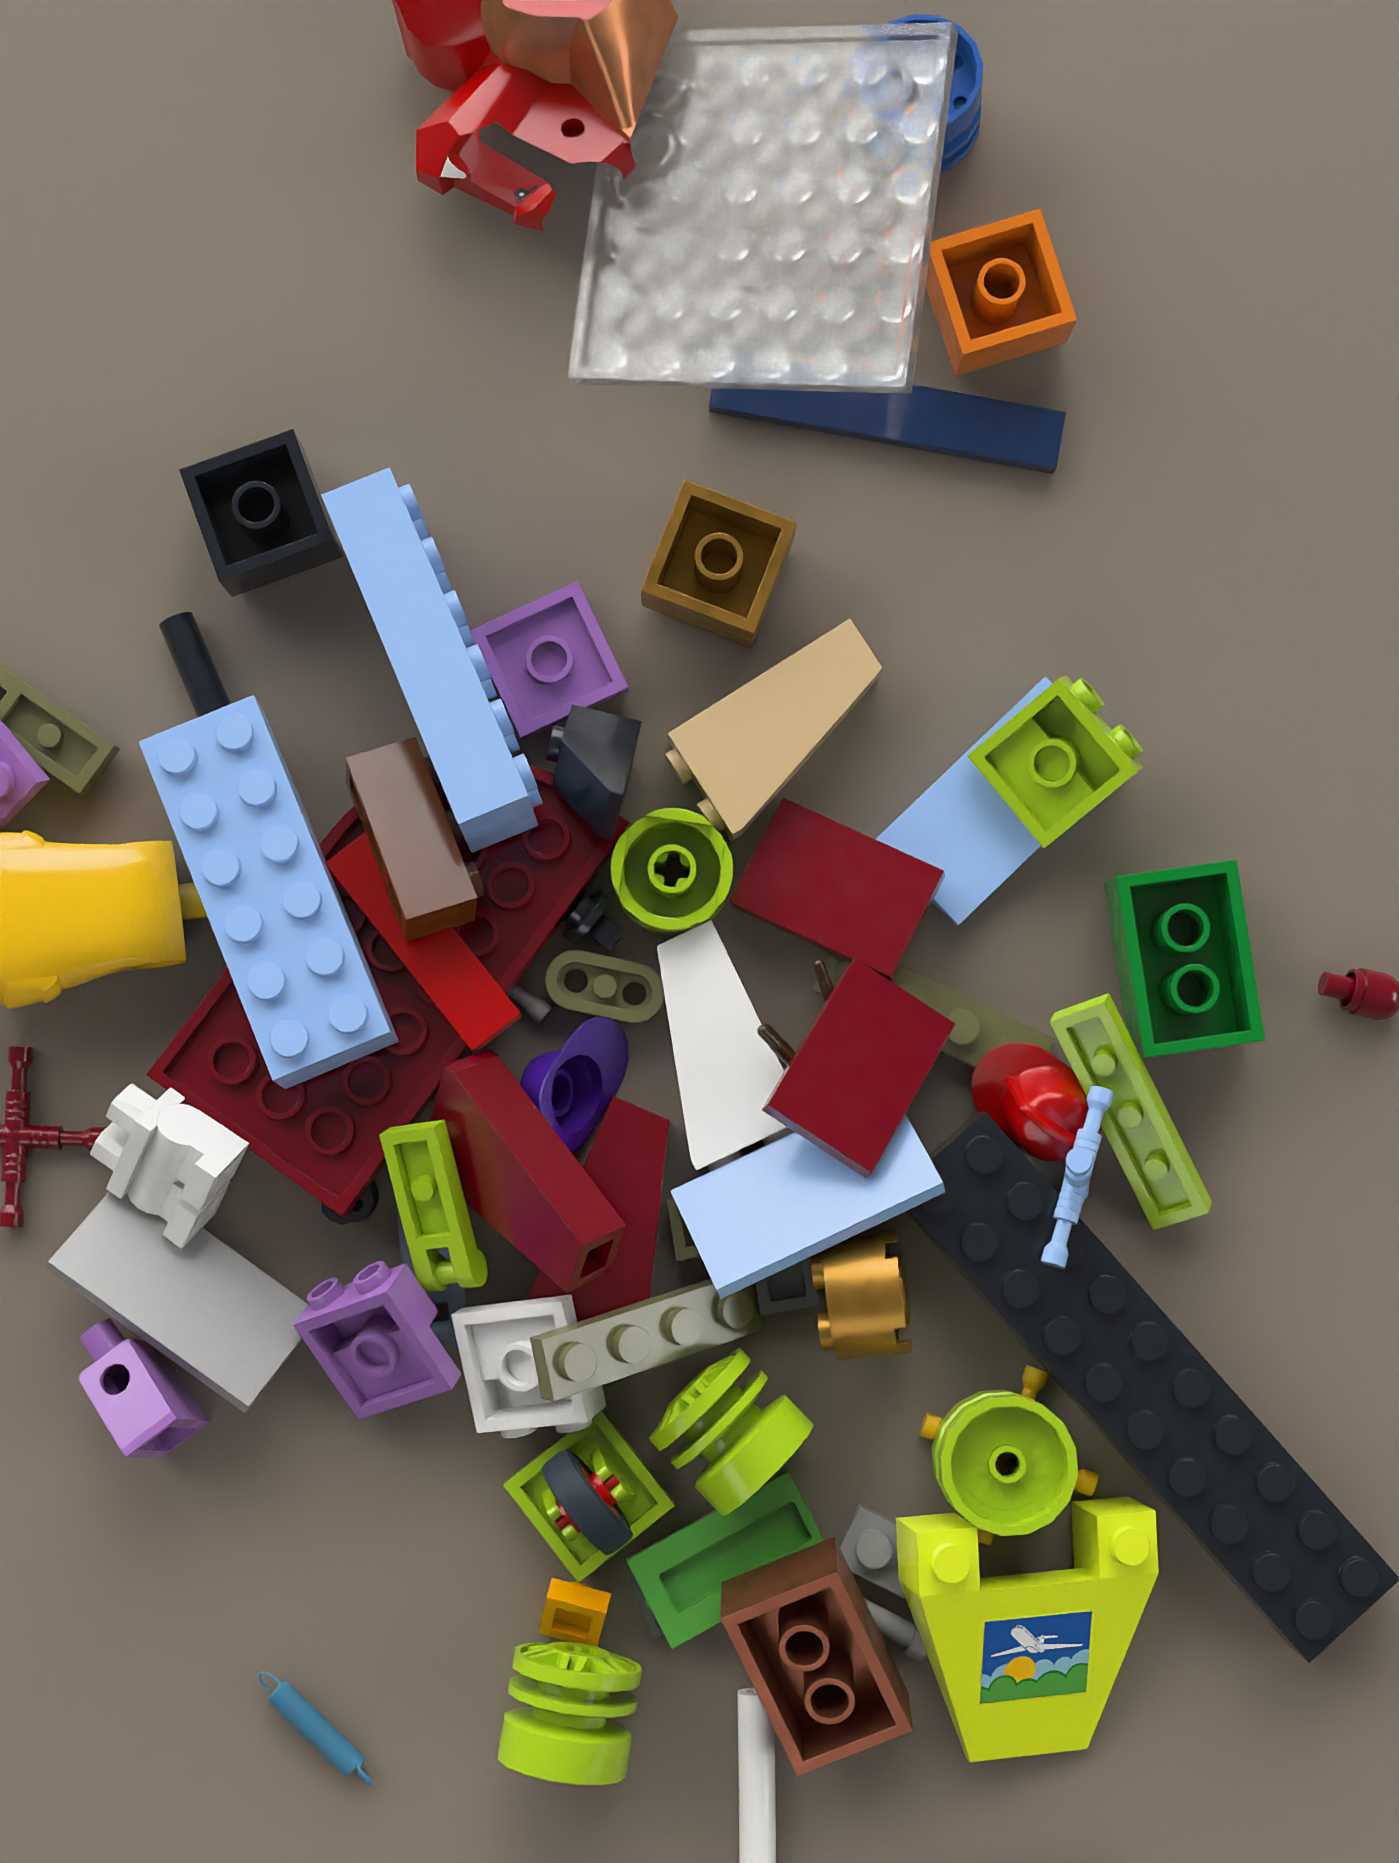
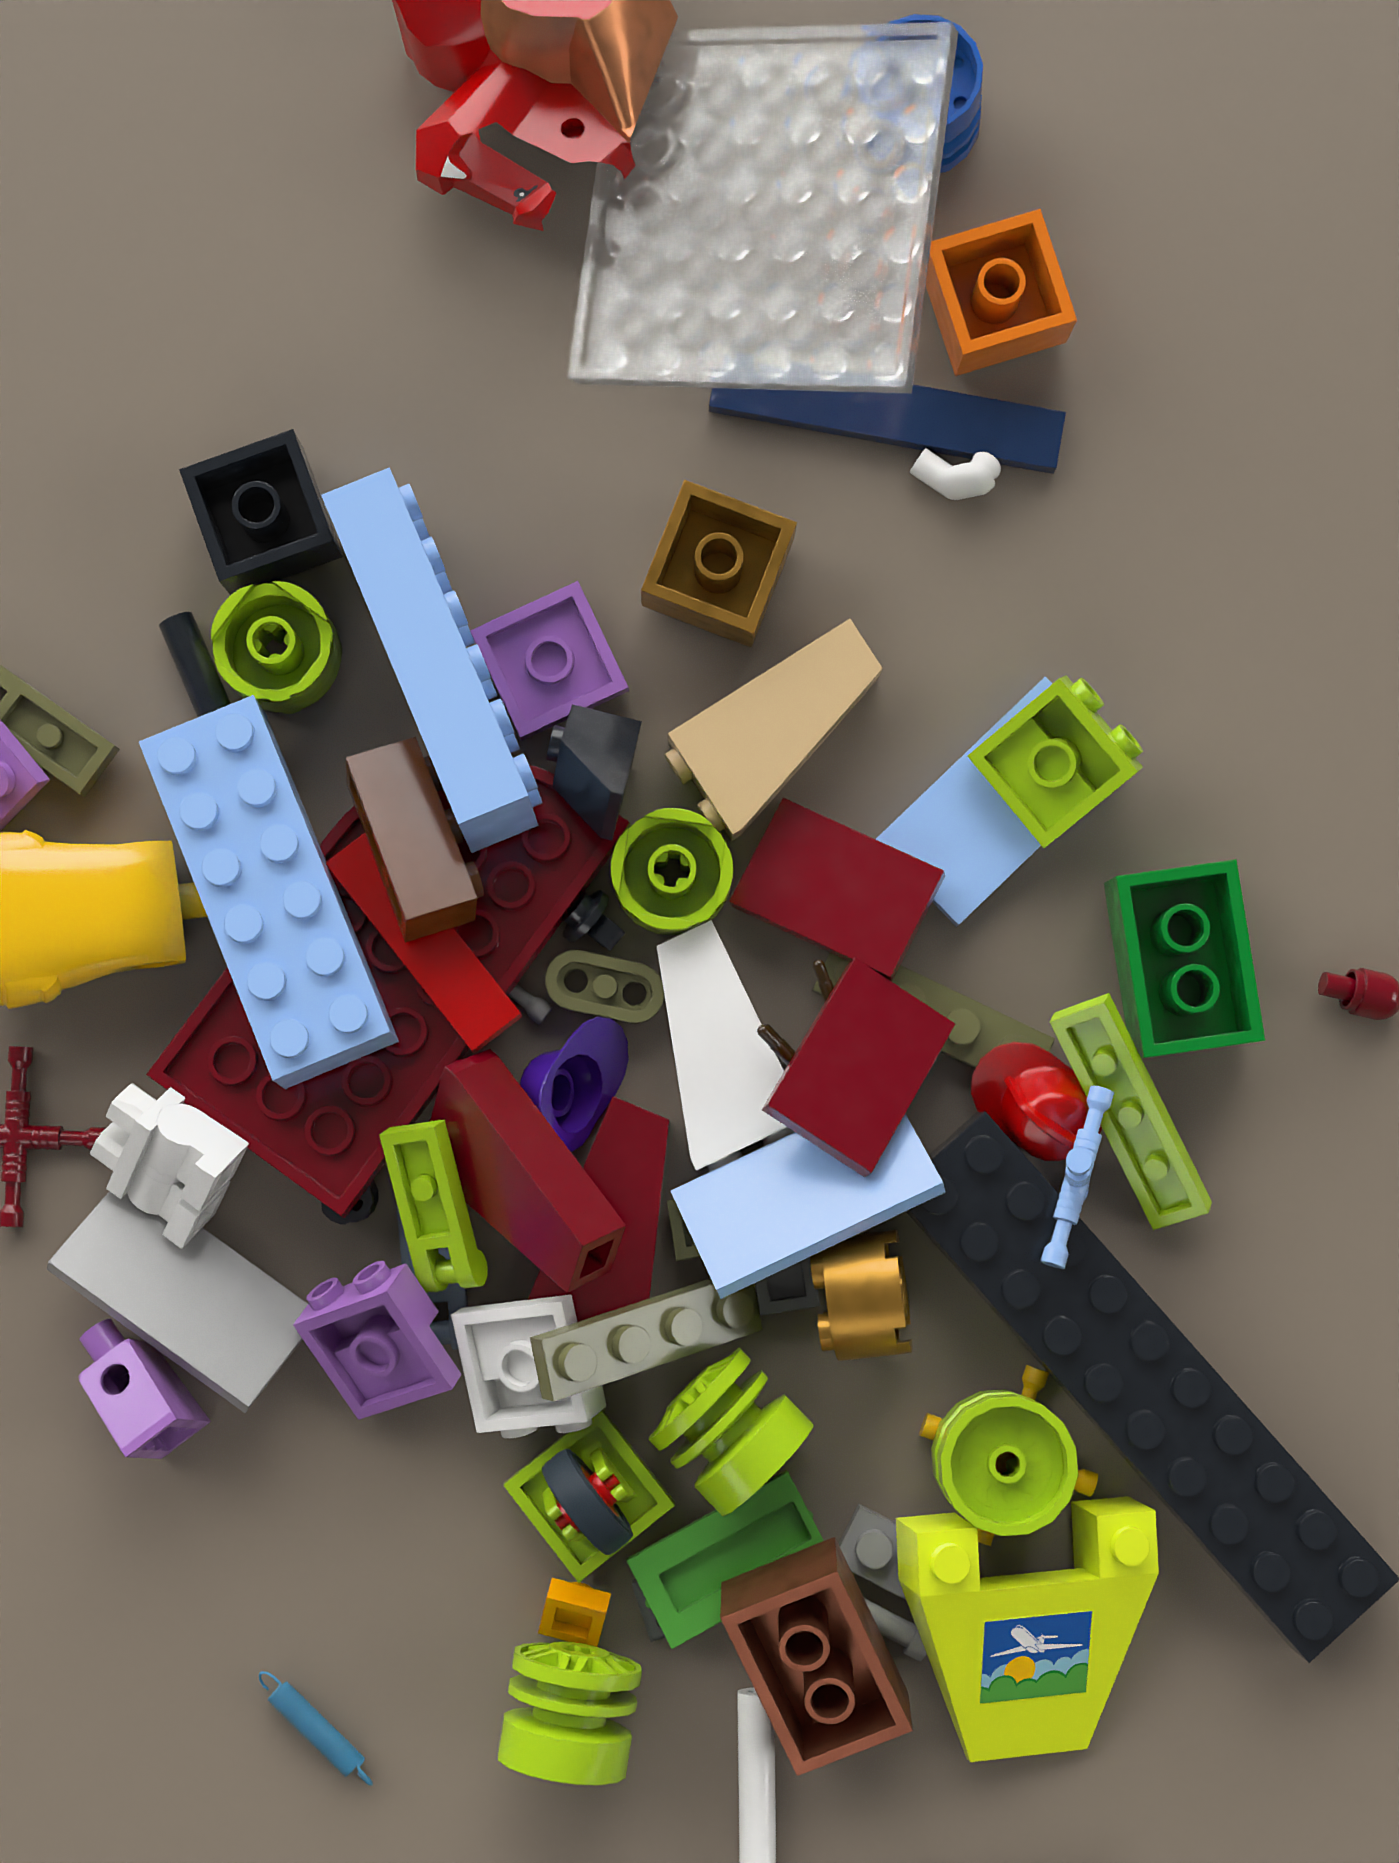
none -> lime brick [211,581,342,714]
none -> white arm [910,448,1001,500]

